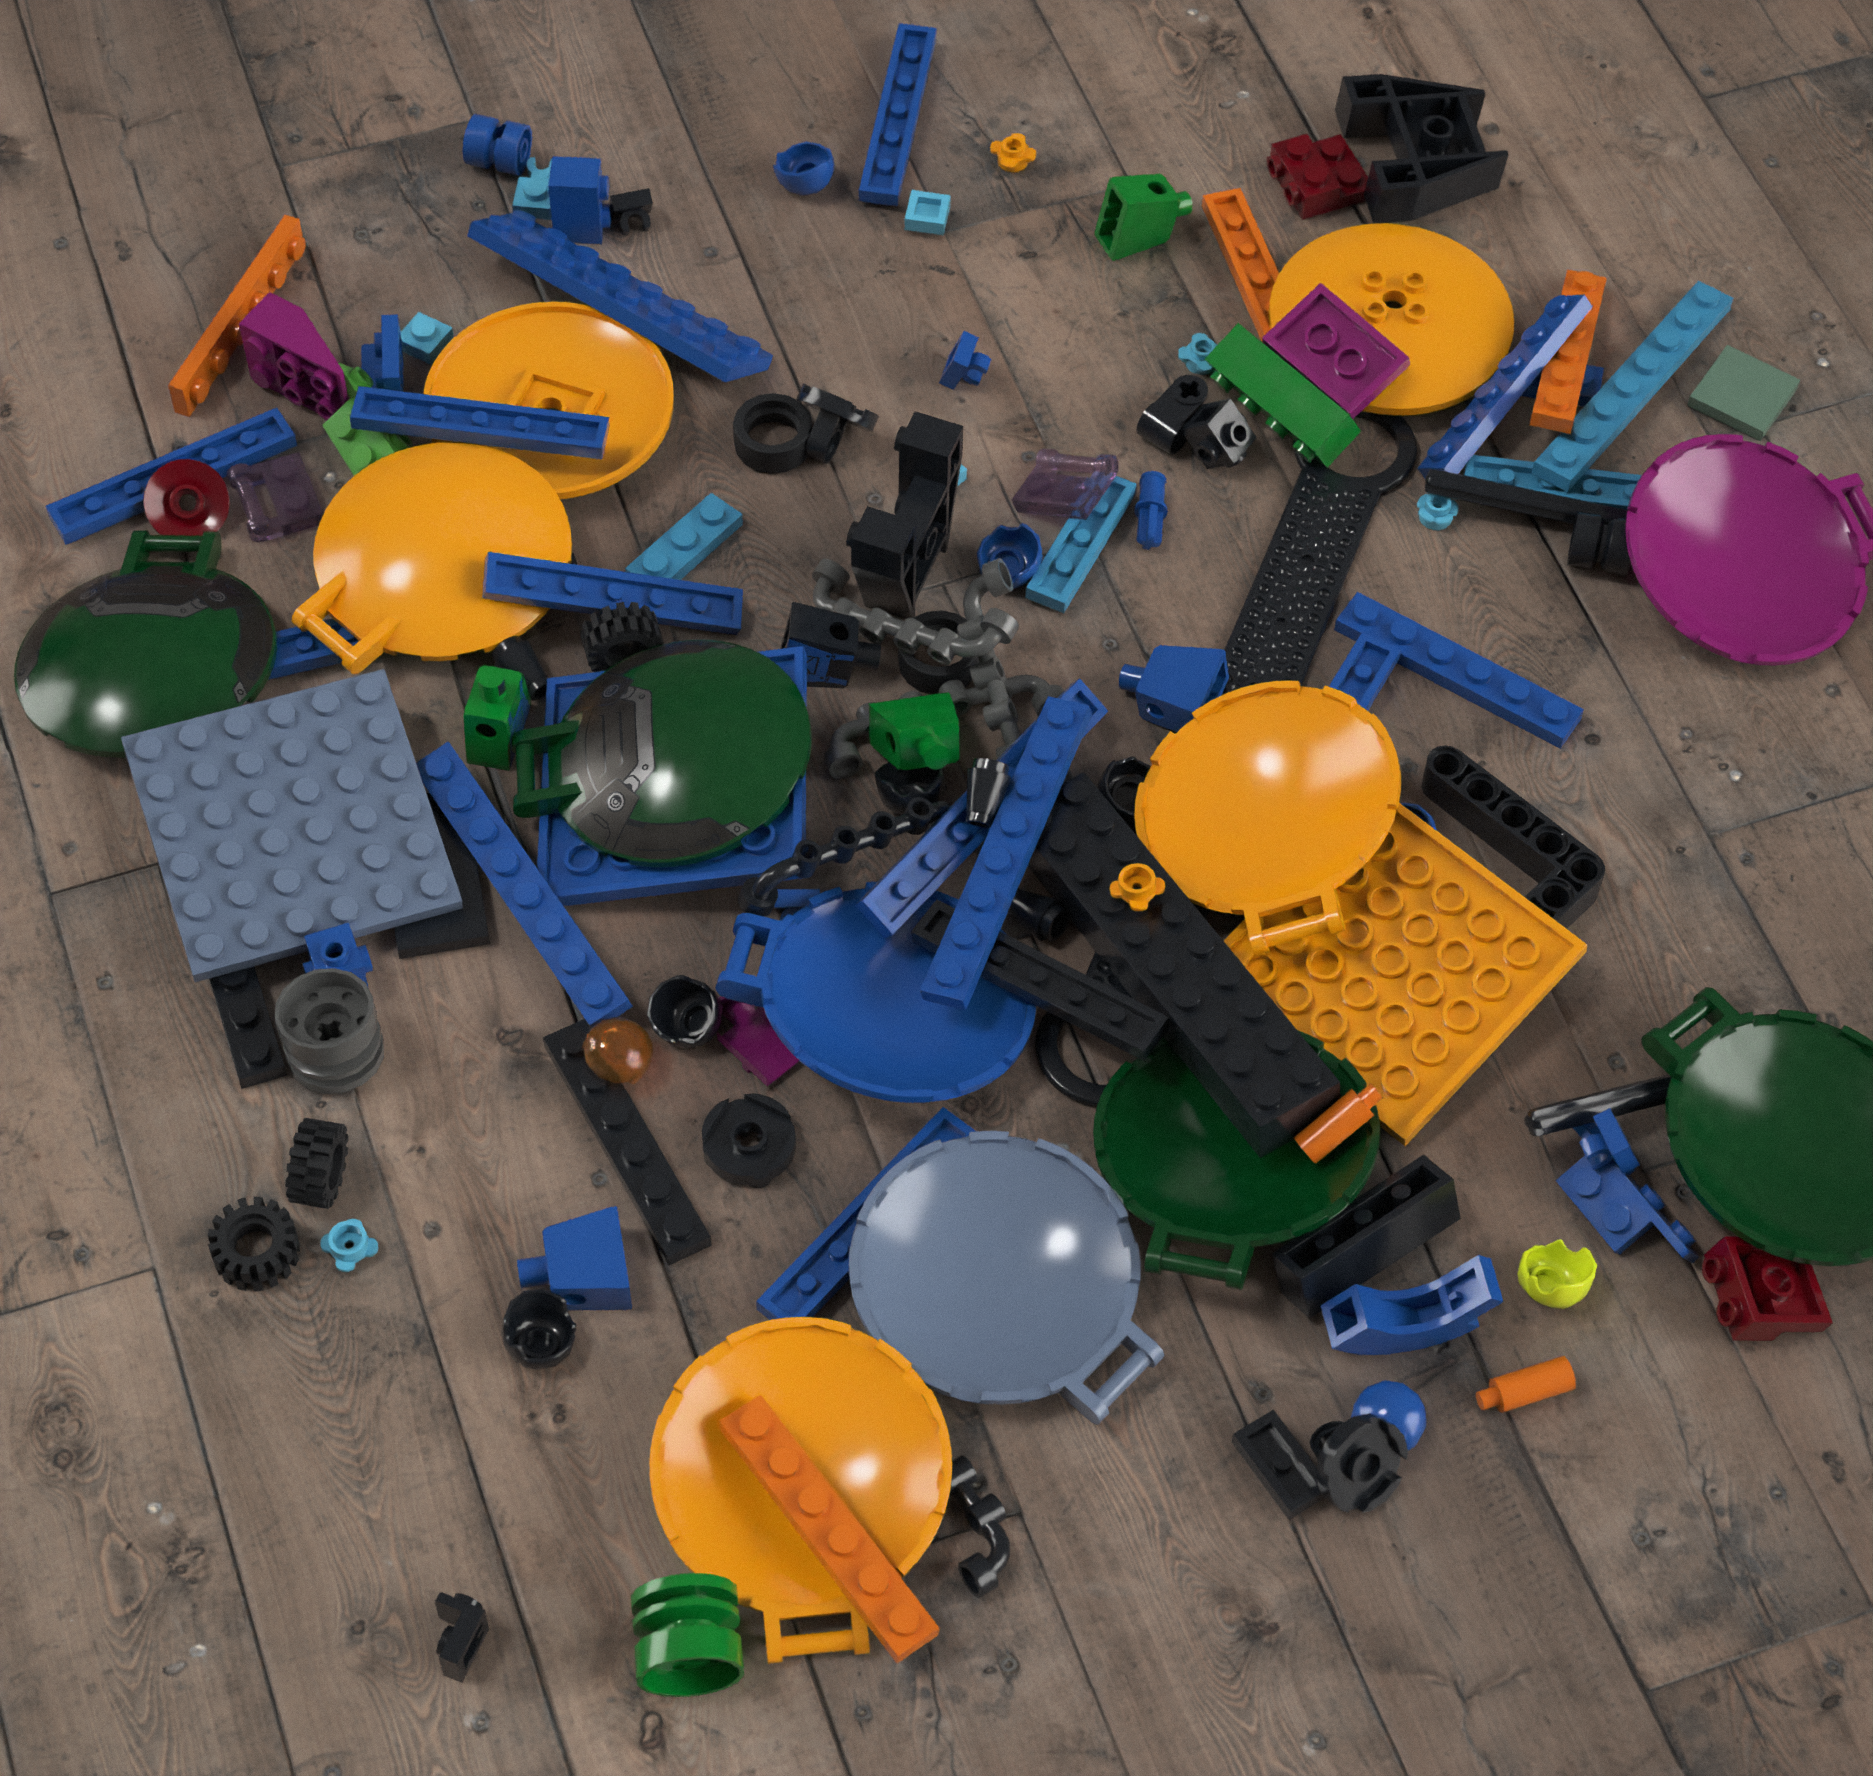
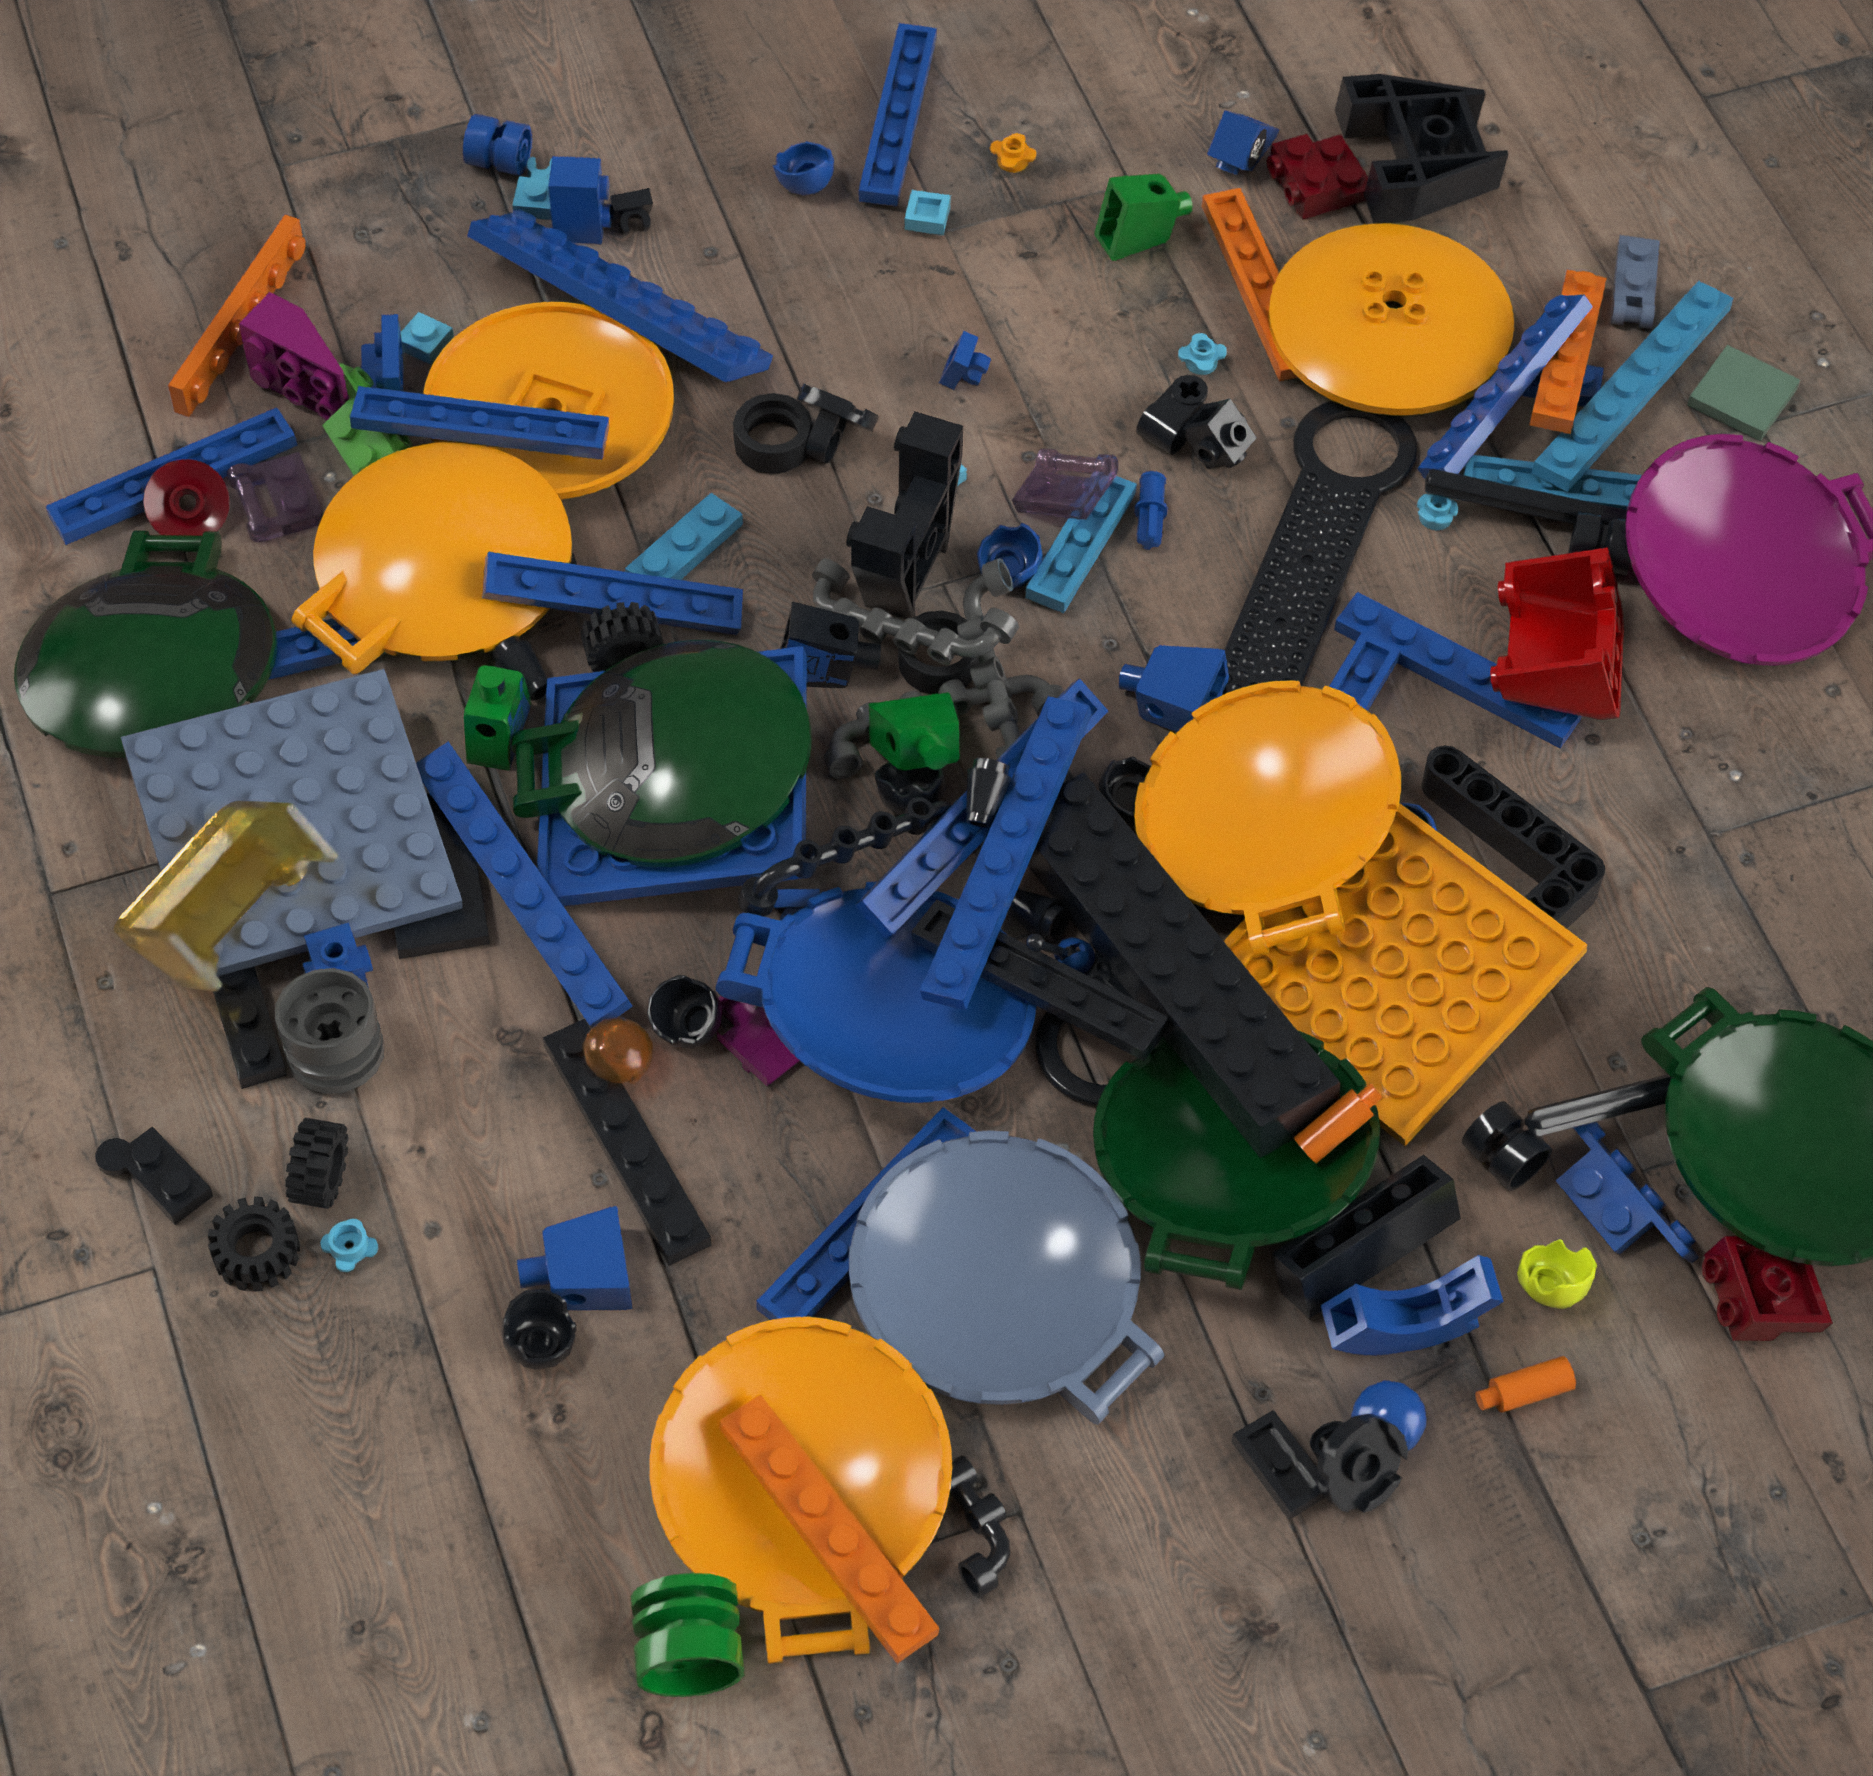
black bracket [435,1592,489,1683] -> none
black plate [702,1093,796,1188] -> none
light orange plate [1110,863,1165,911] -> none
green brick [1205,323,1361,468] -> none
magenta plate [1262,283,1410,419] -> none
blue tile [1579,1108,1640,1174] -> none
none -> black hinge [95,1126,213,1225]
none -> clear yellow windscreen [113,801,339,991]
none -> hinge [1026,934,1095,974]
none -> blue slope [1207,110,1280,175]
none -> black wheel [1462,1101,1553,1191]
none -> red windscreen [1490,548,1624,720]
none -> sand blue plate [1610,235,1660,329]

